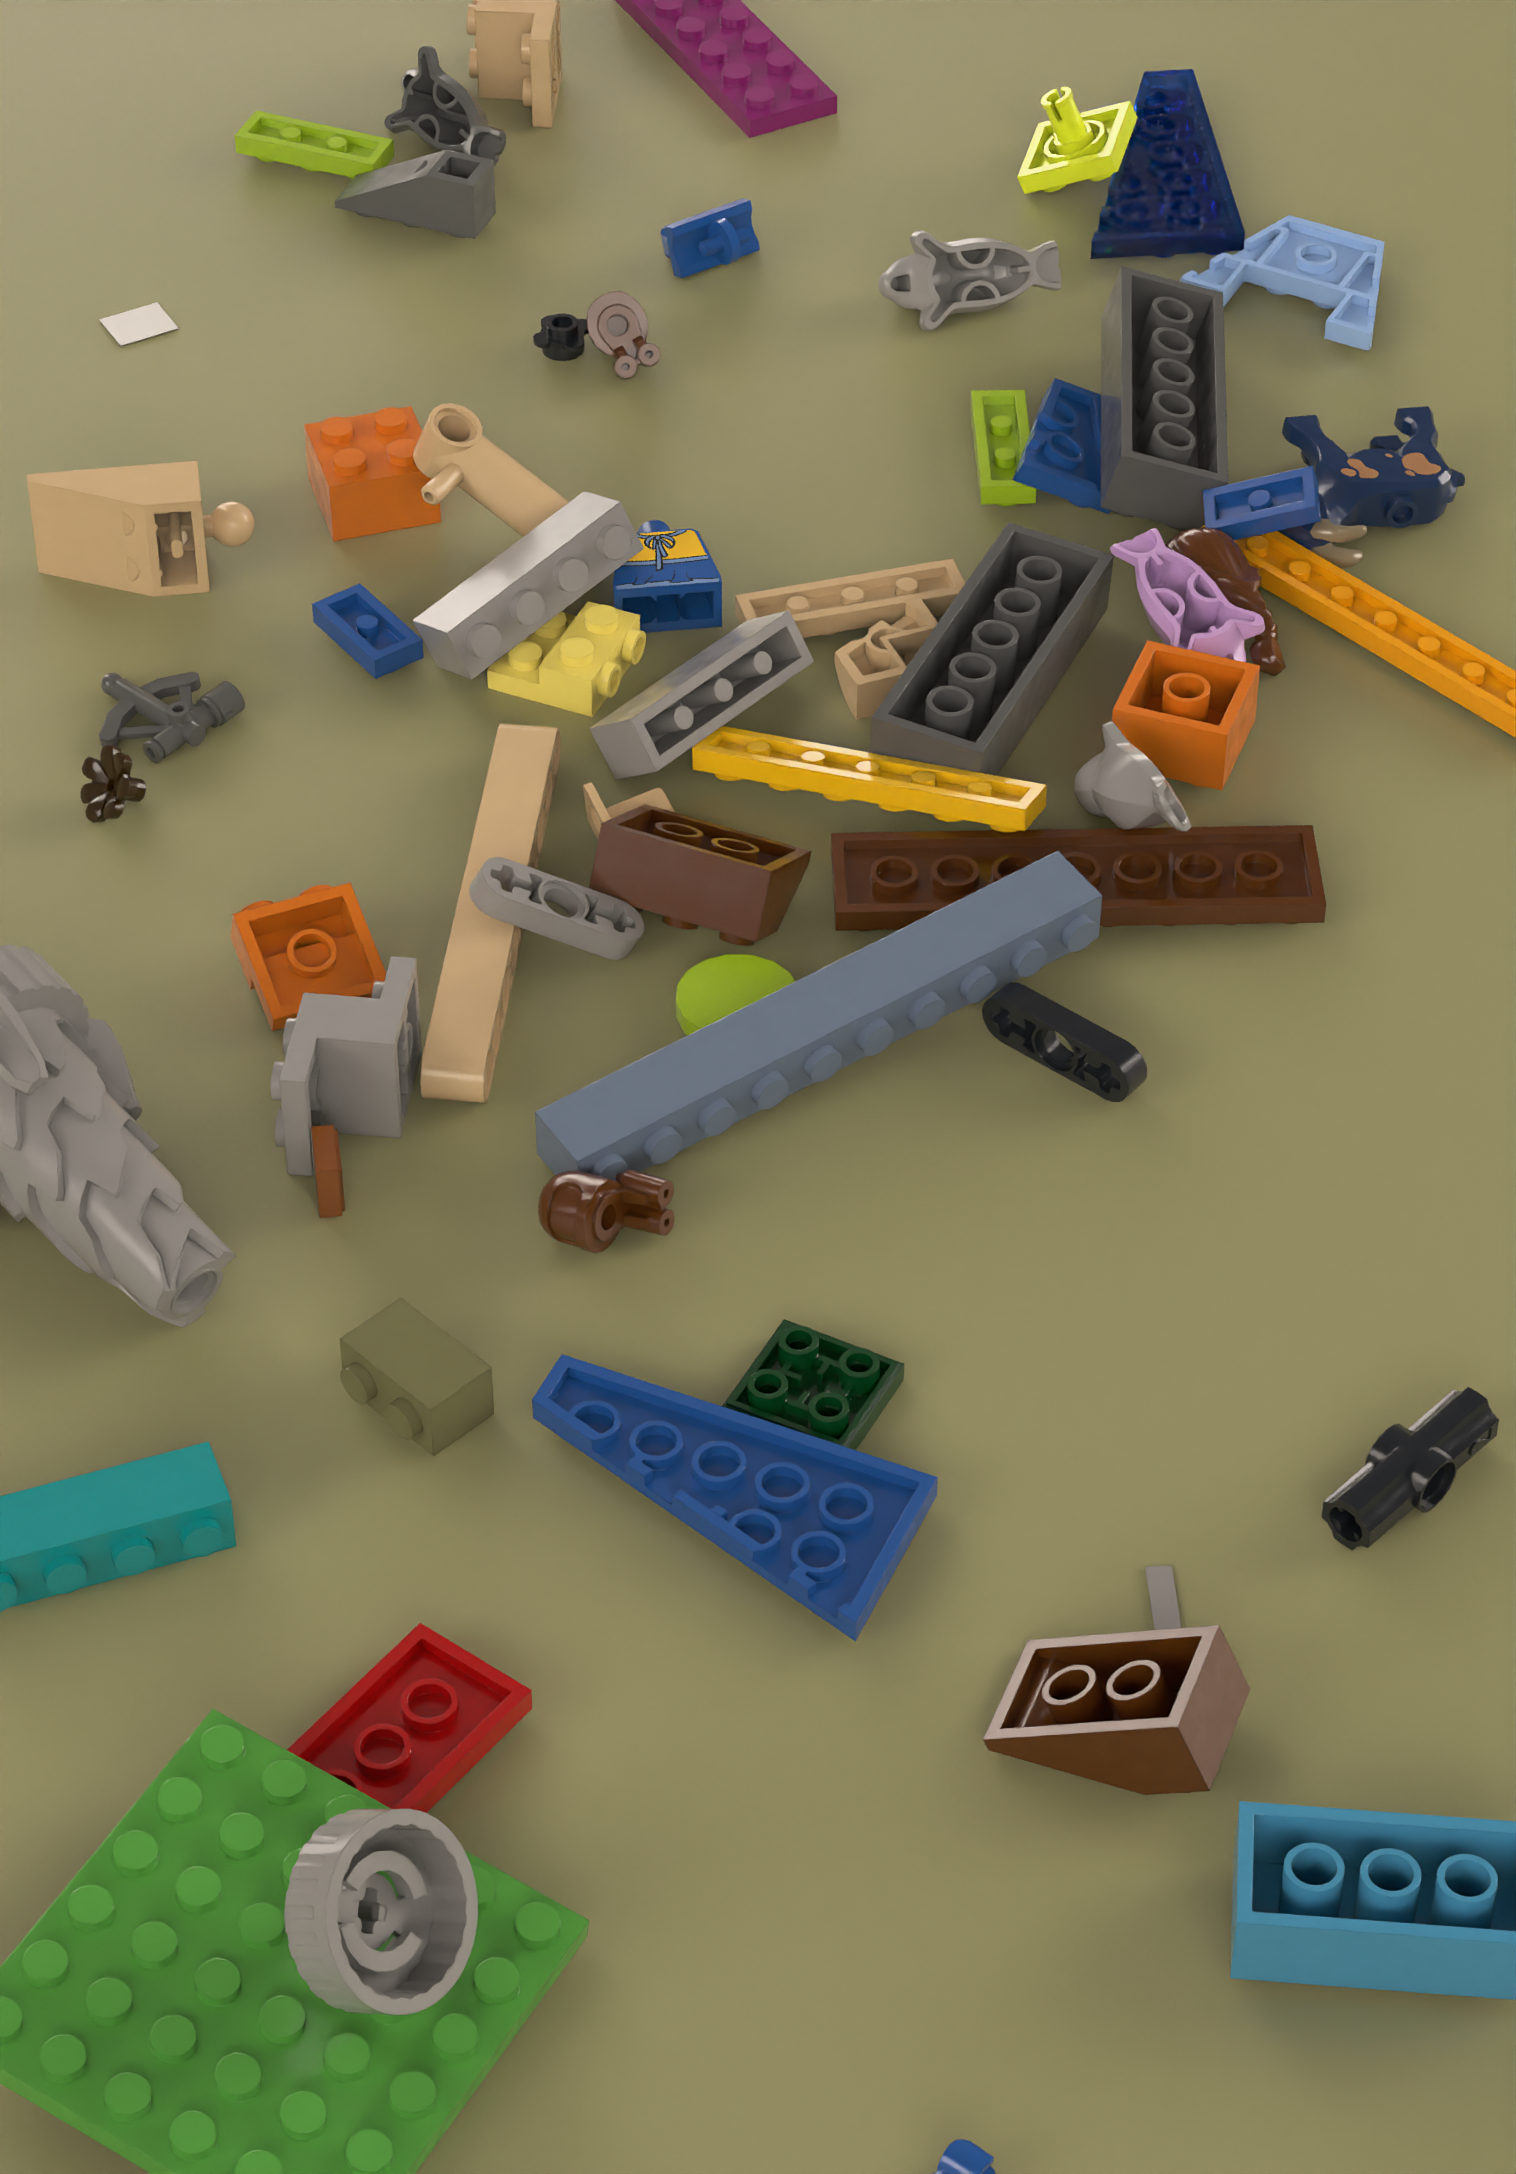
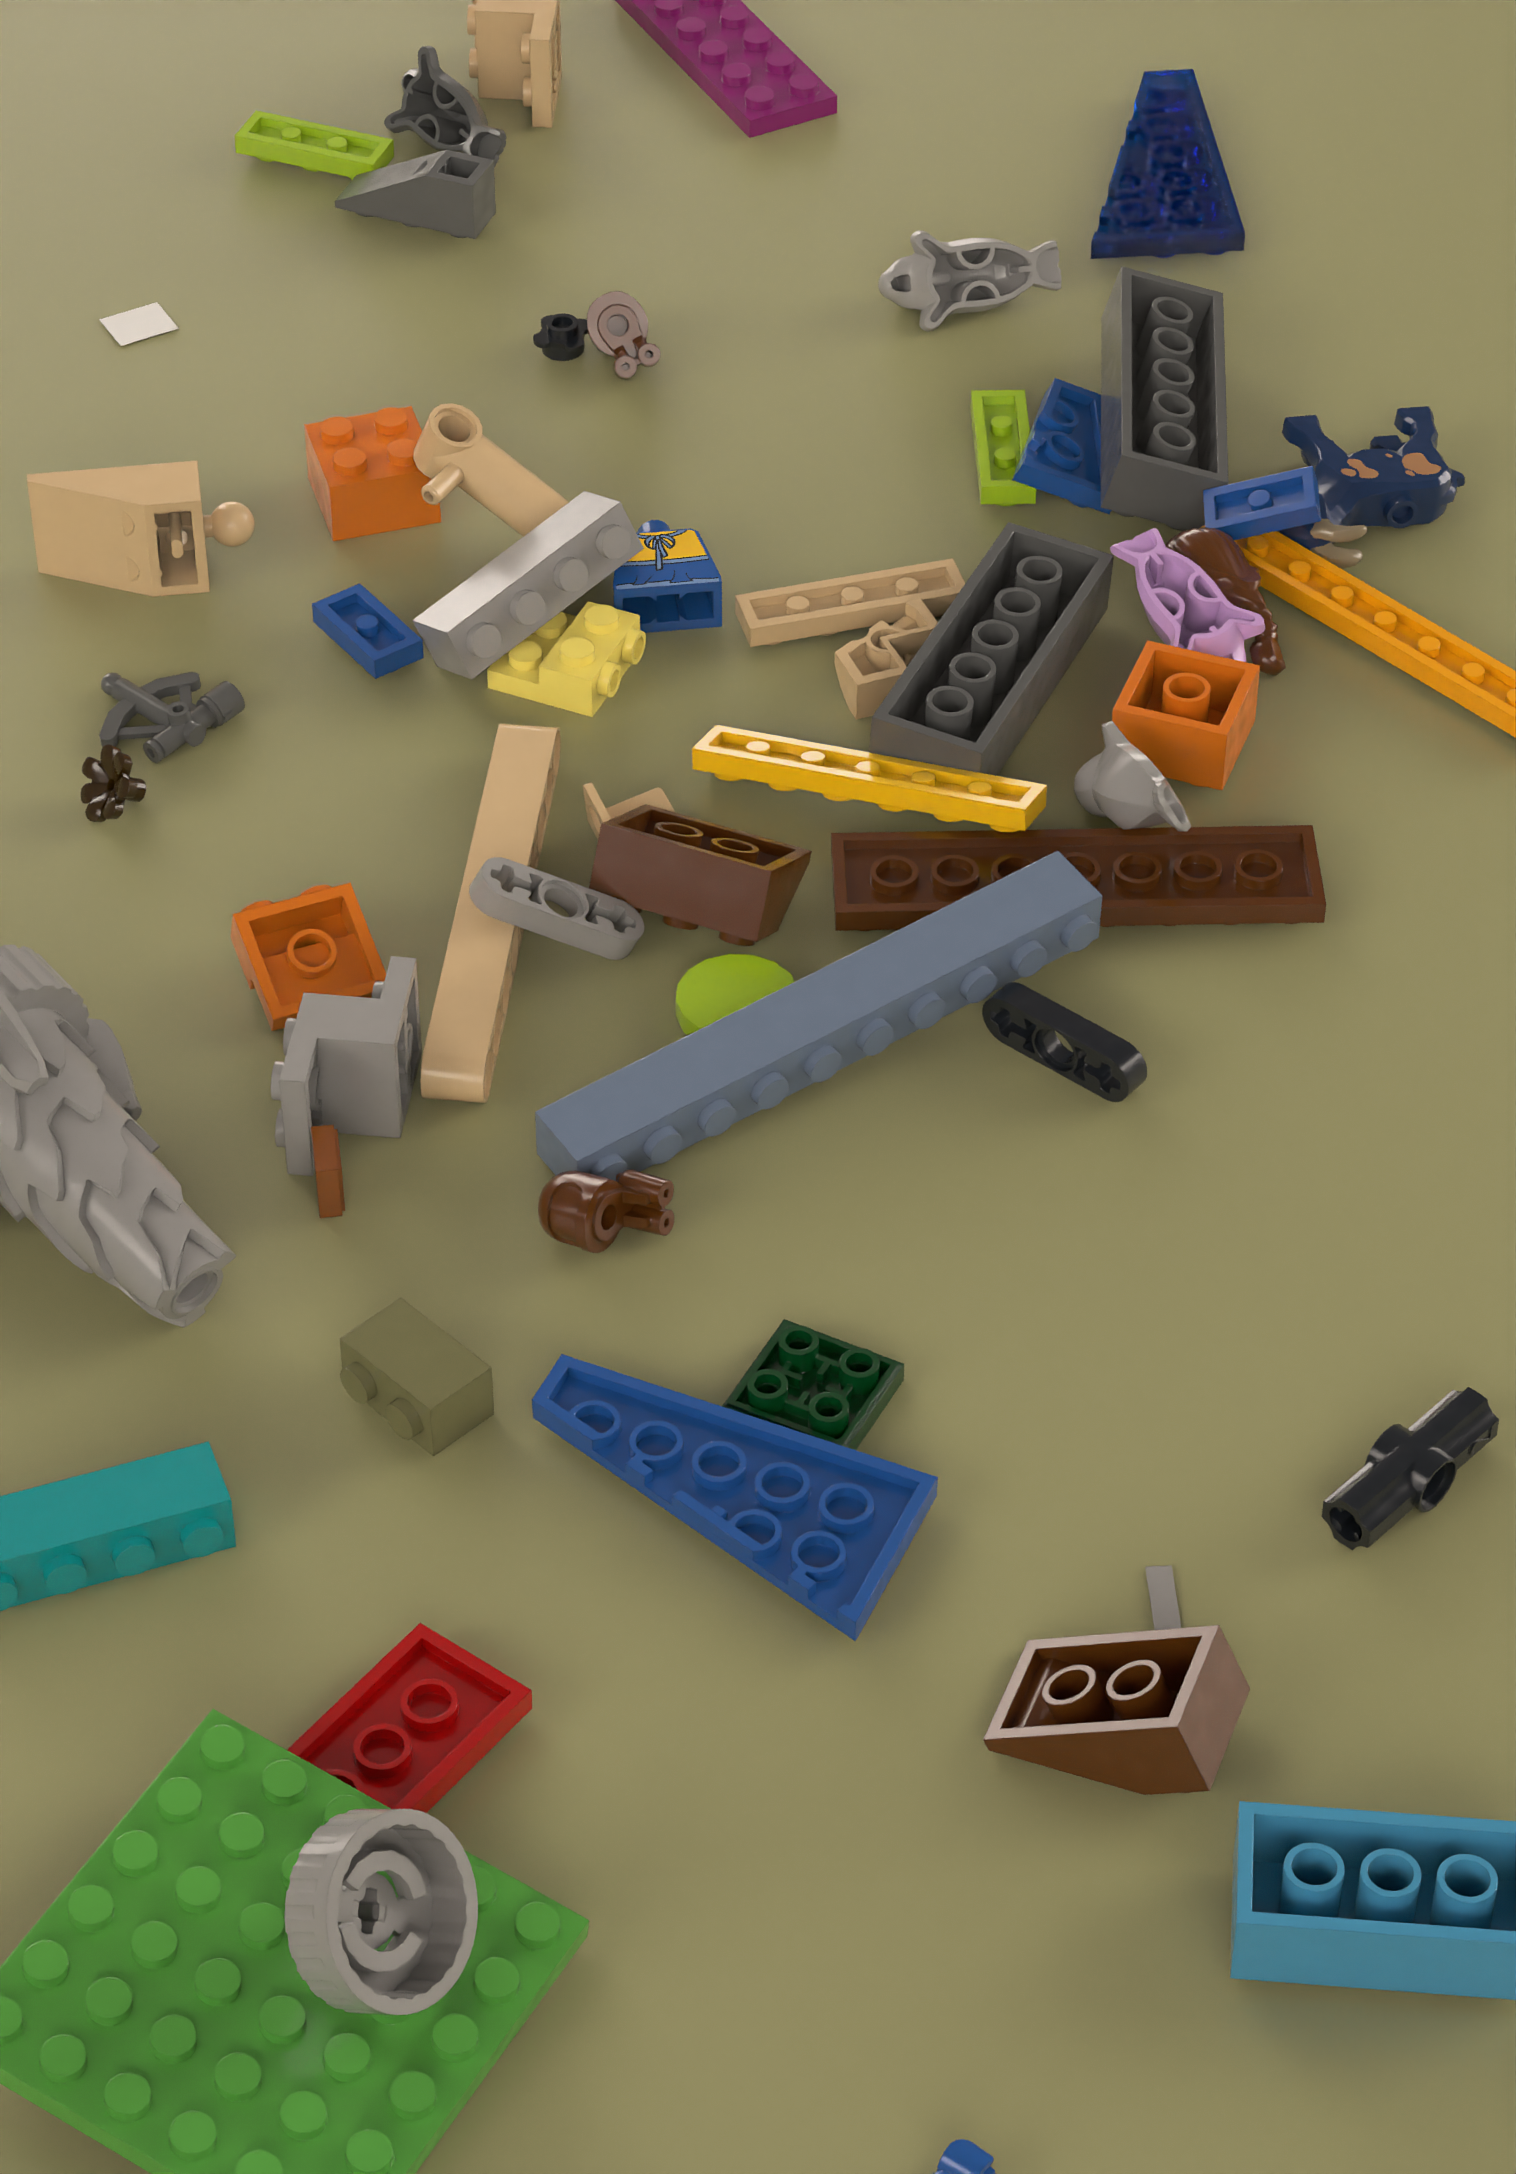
light grey brick [589,610,814,780] -> none
blue hips [660,198,760,278] -> none
neon yellow plate [1017,87,1138,194] -> none
light blue wing [1180,215,1385,351] -> none

